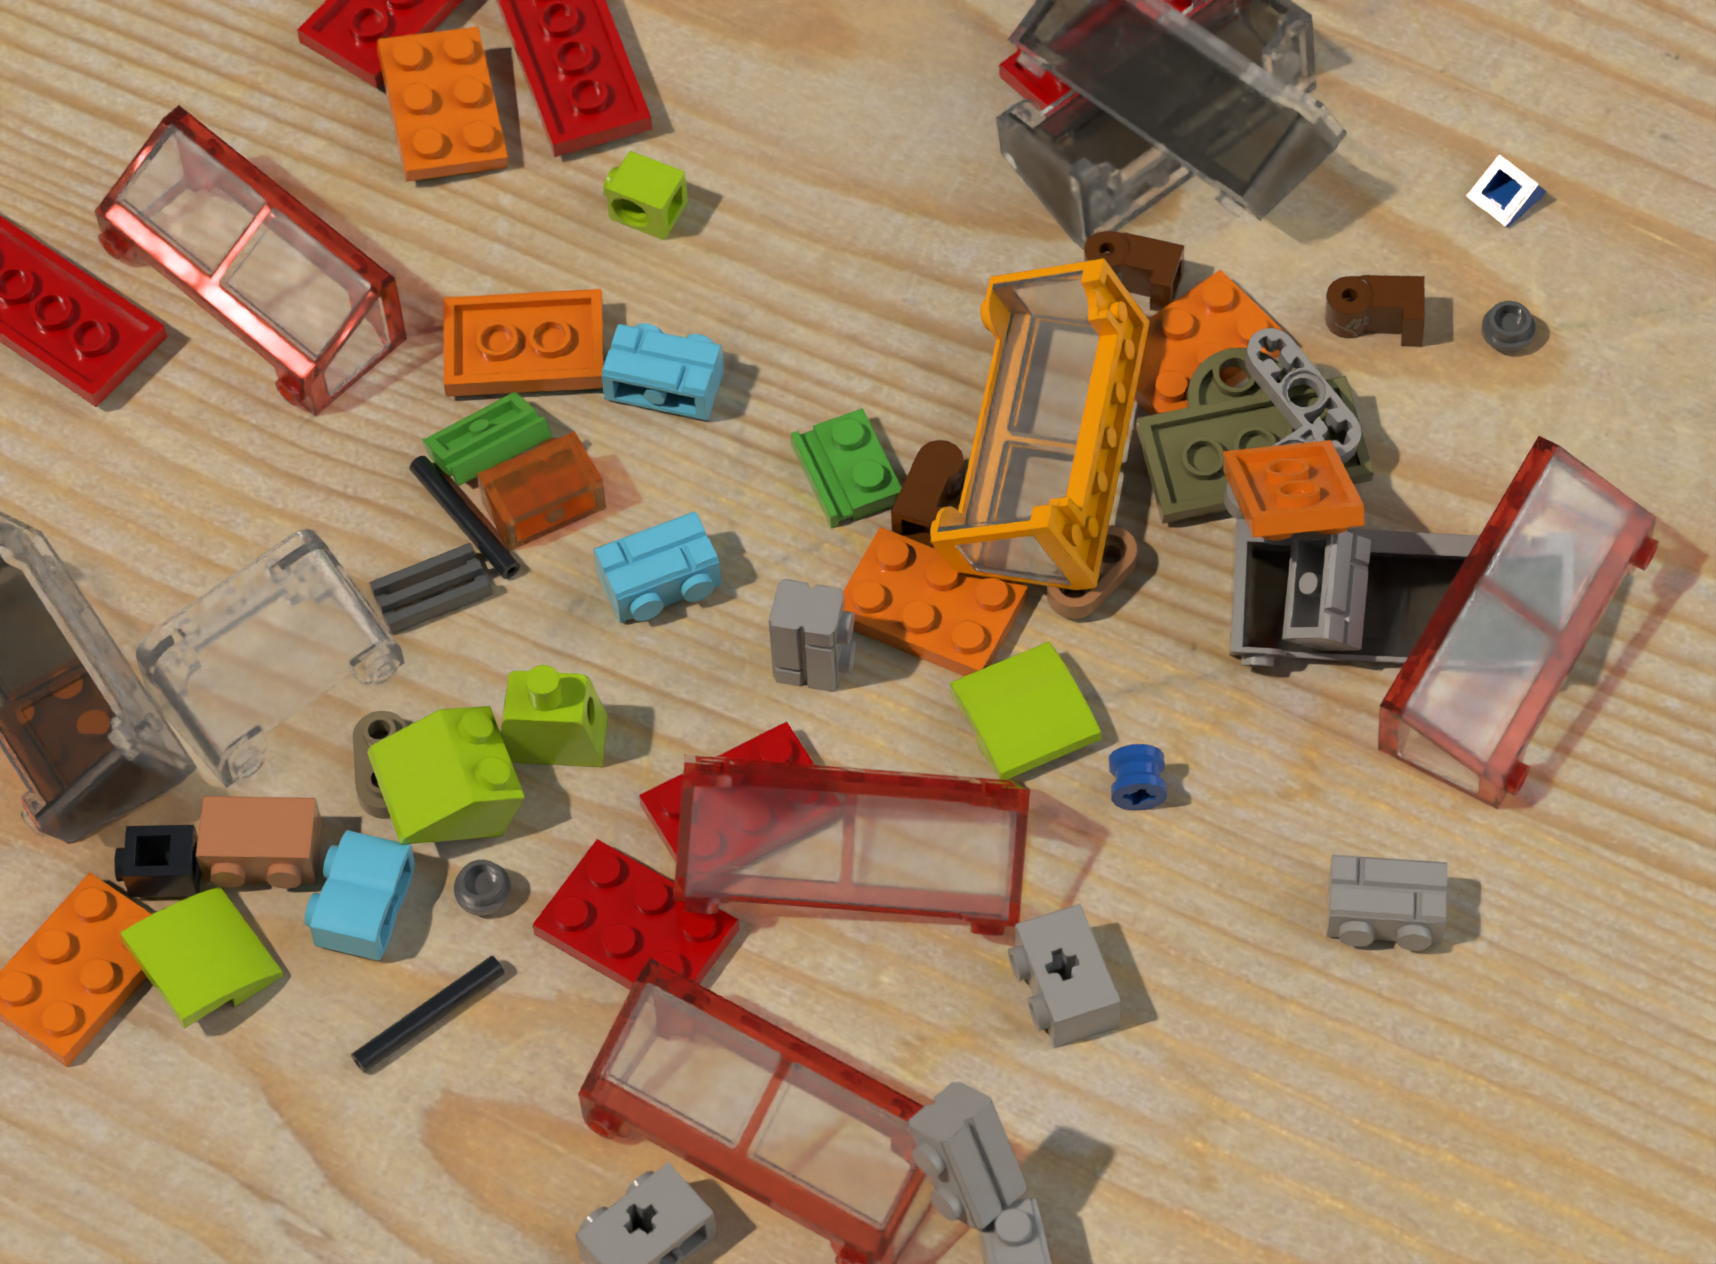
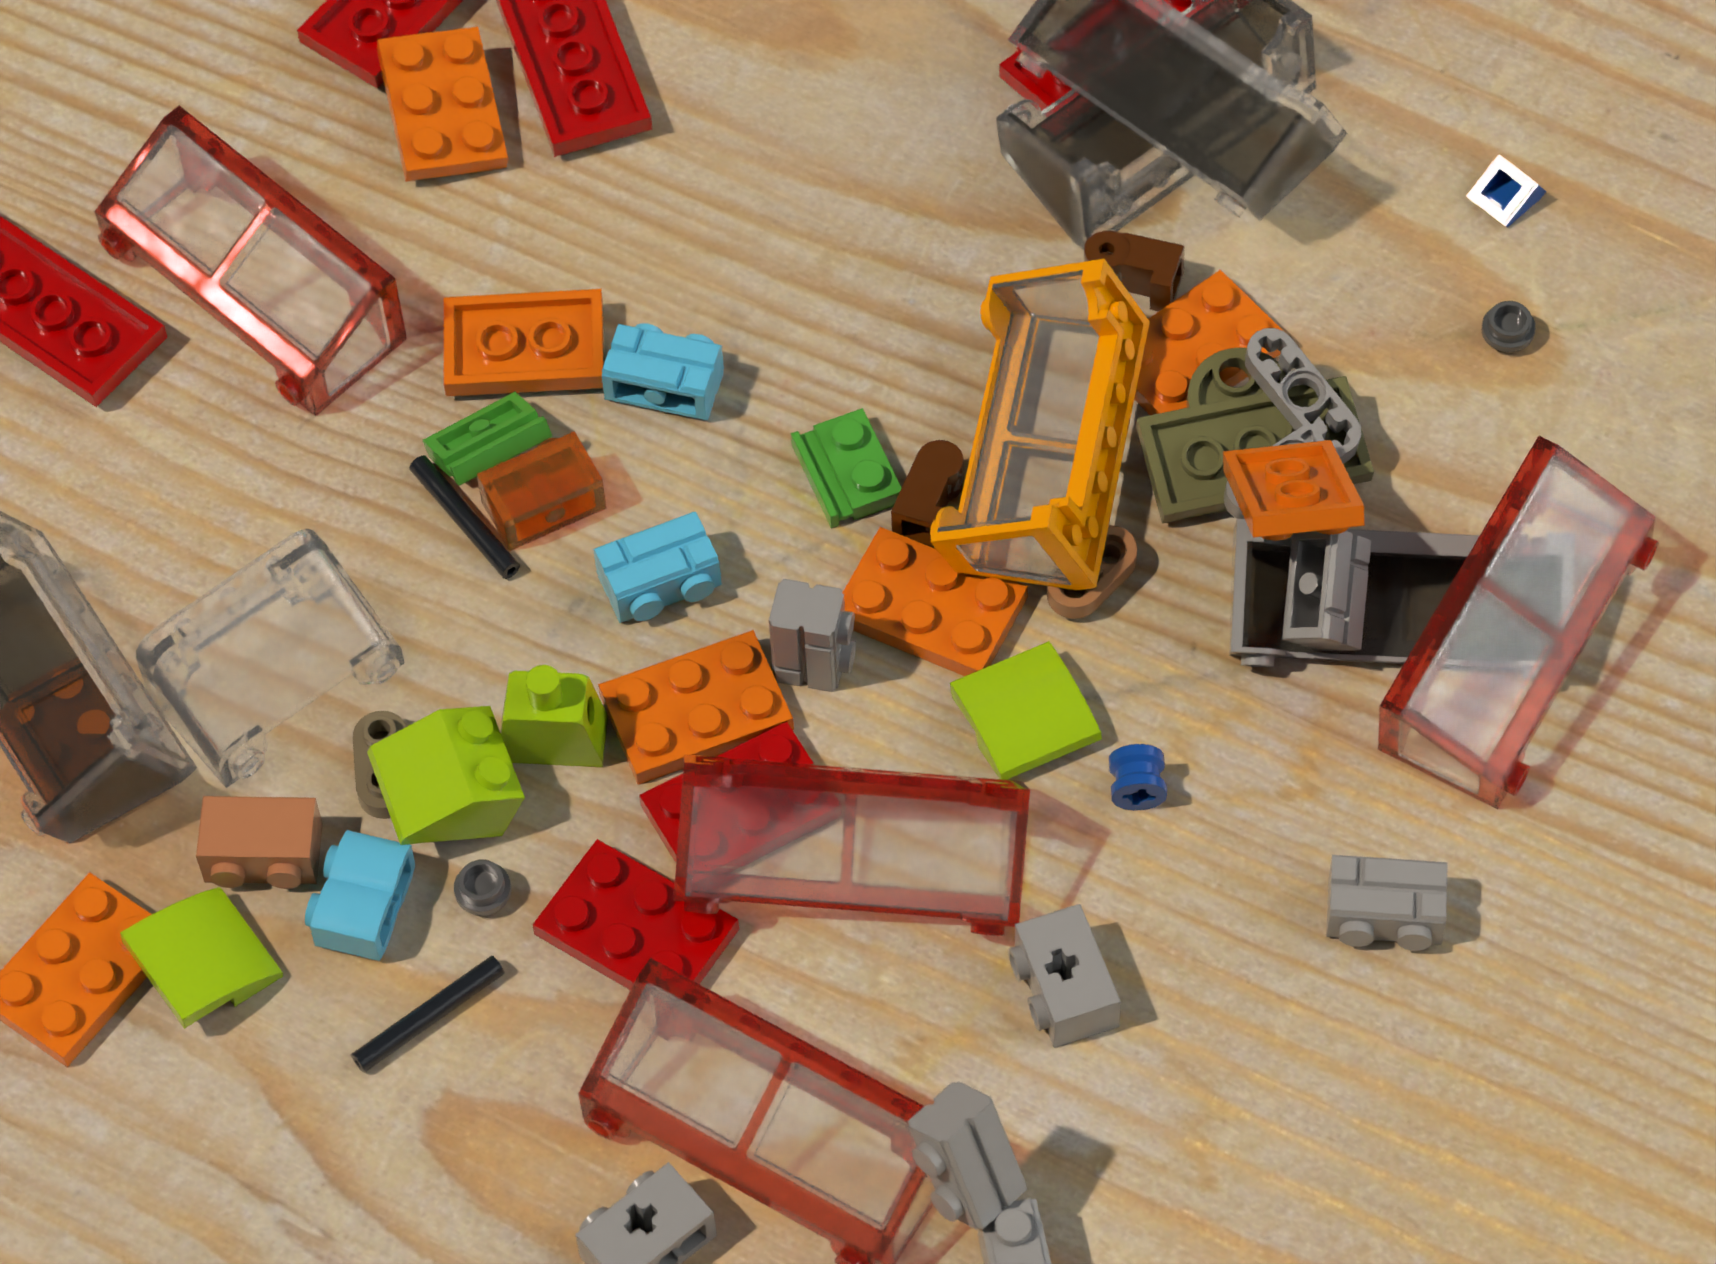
black brick [114,825,201,898] -> none
dark grey tile [369,543,492,634] -> none
lime brick [603,150,688,241] -> none
reddish brown leg [1325,275,1425,347] -> none
none -> orange plate [598,630,794,785]

